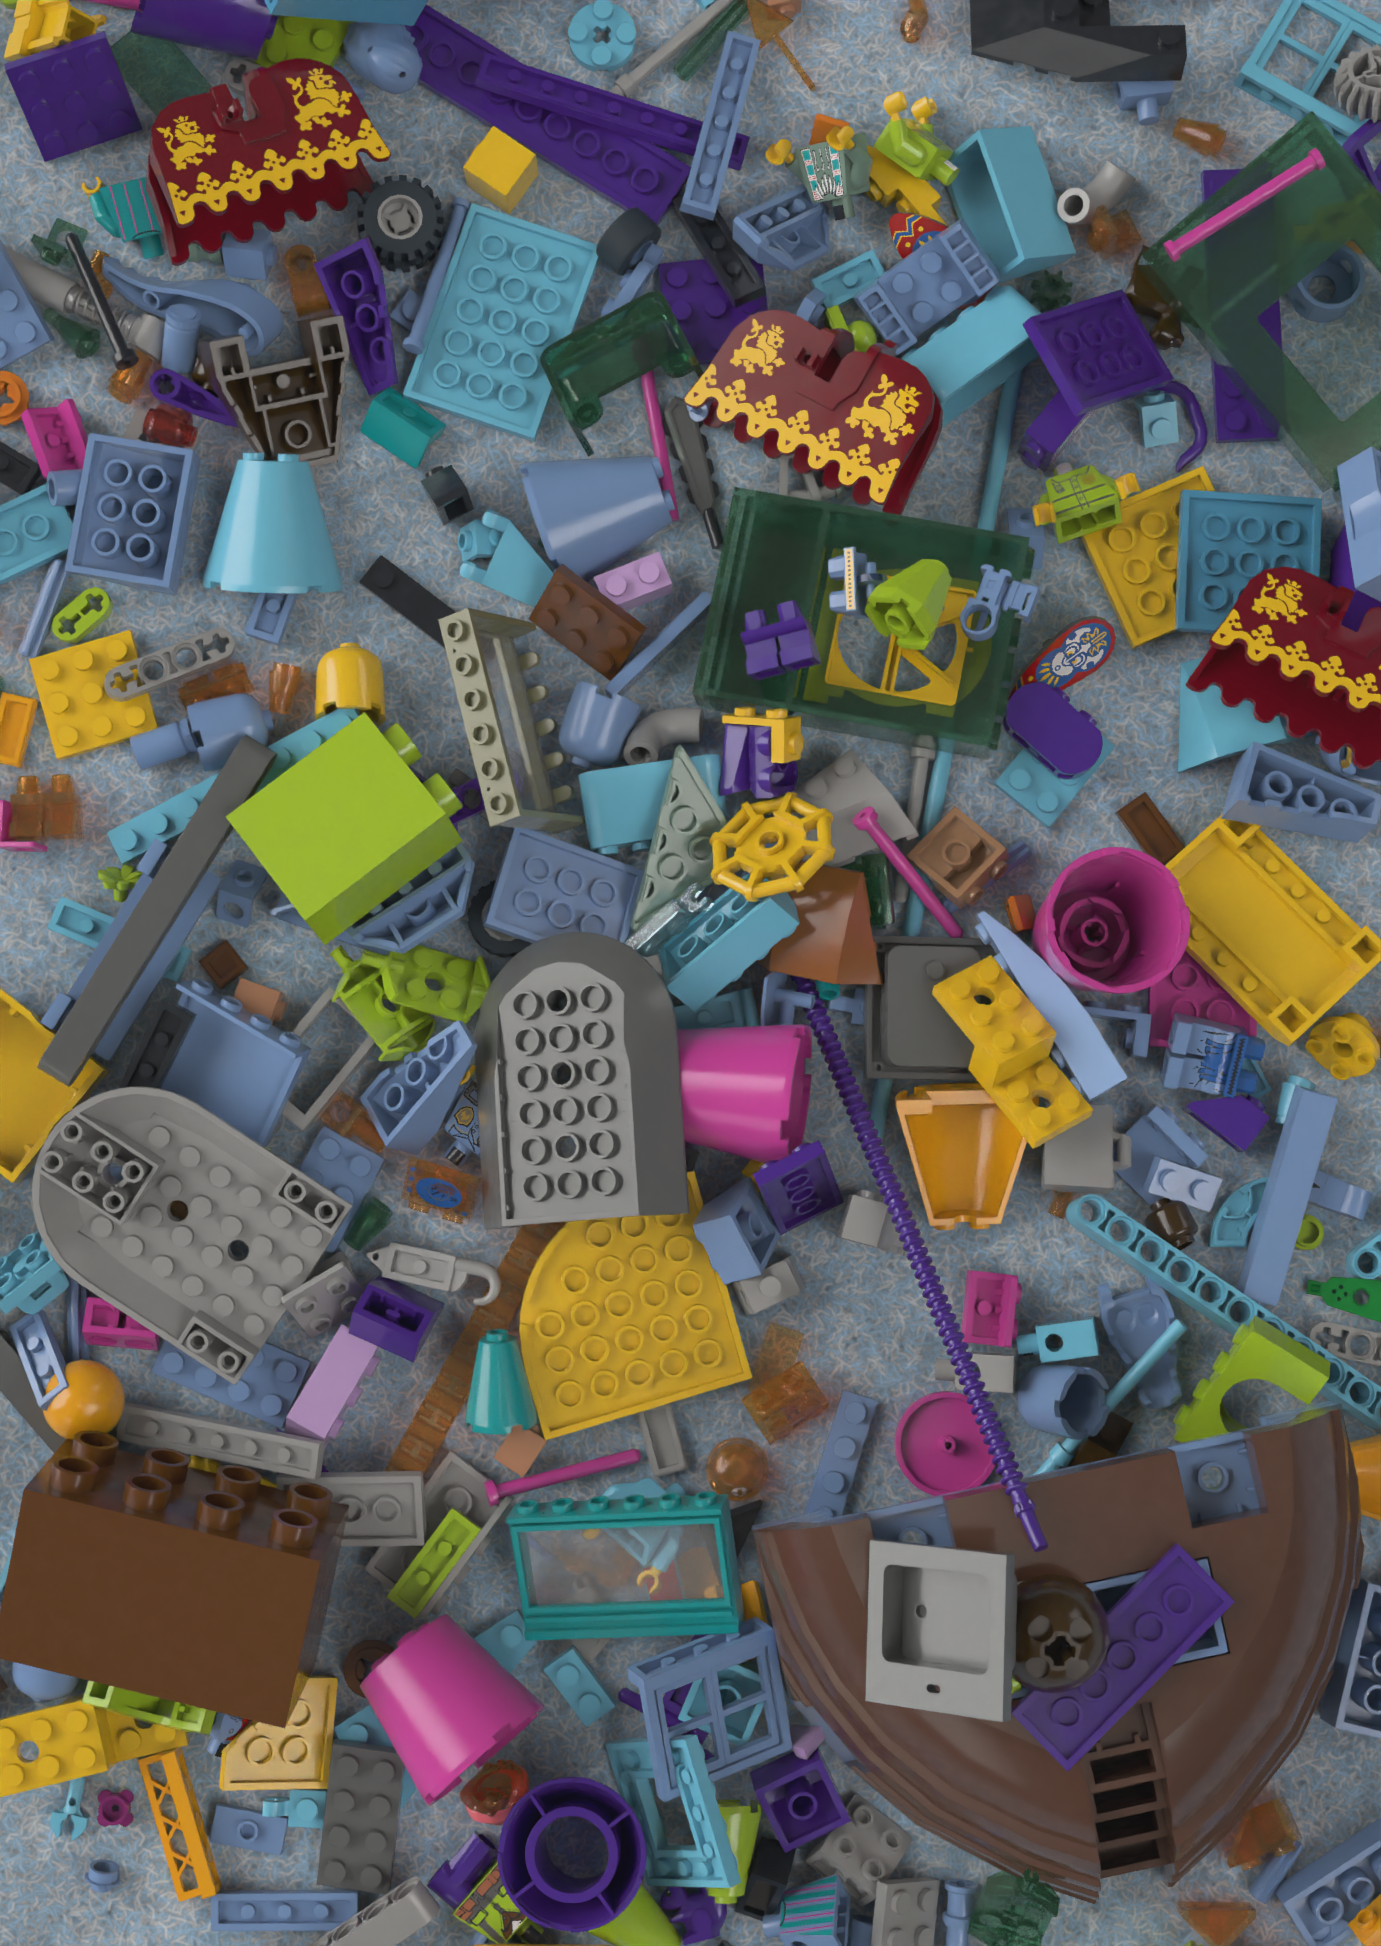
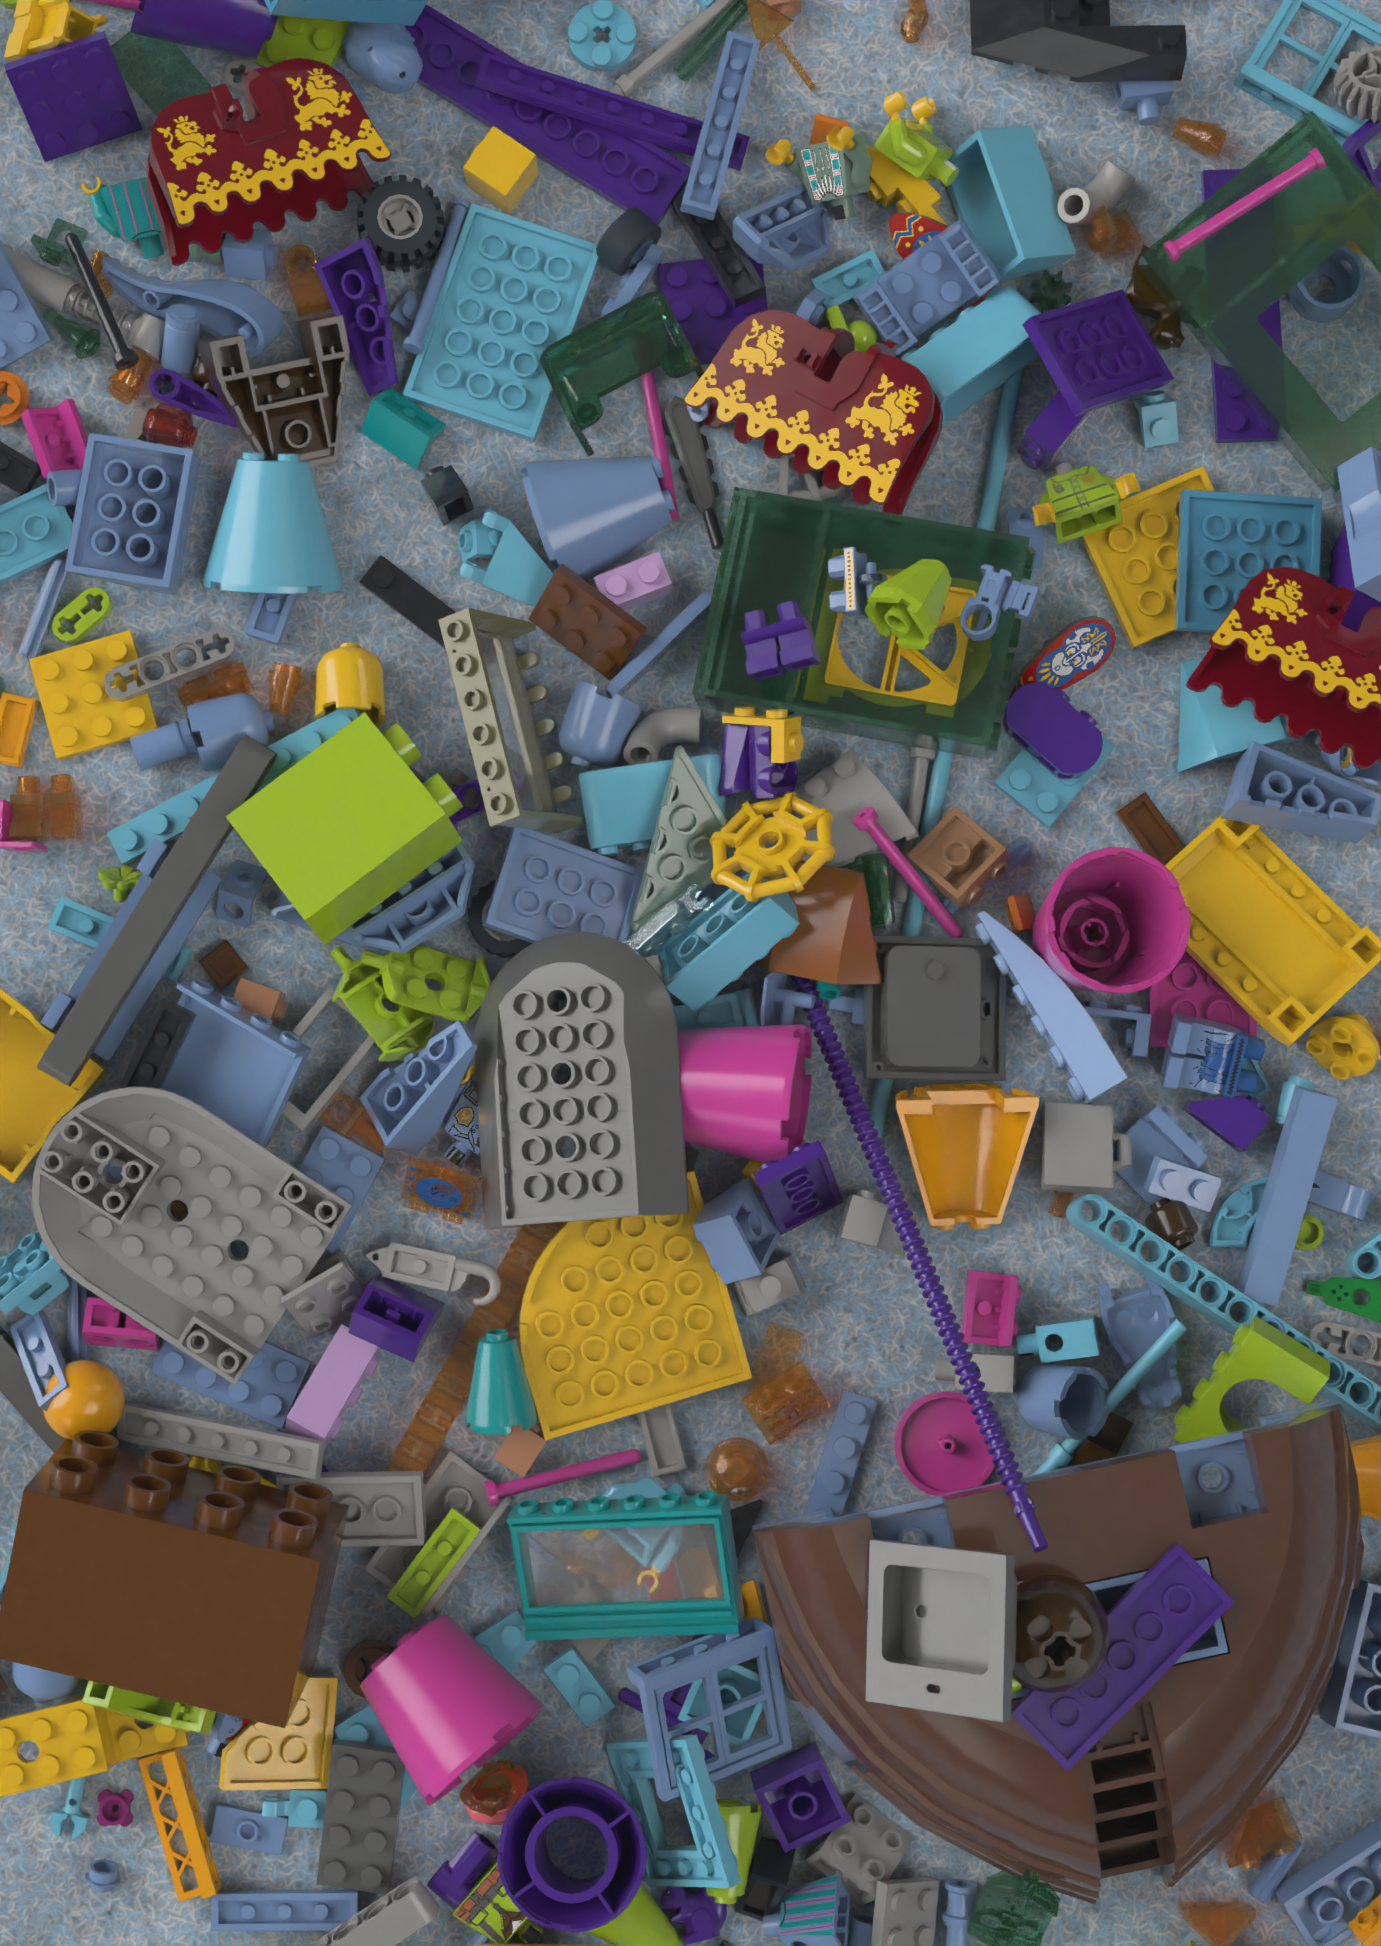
clear green cone [343,1197,393,1251] -> none
lavender tile [790,1725,825,1760] -> none
yellow bracket [932,955,1093,1149] -> none
dark purple animal [1154,381,1208,472] -> none

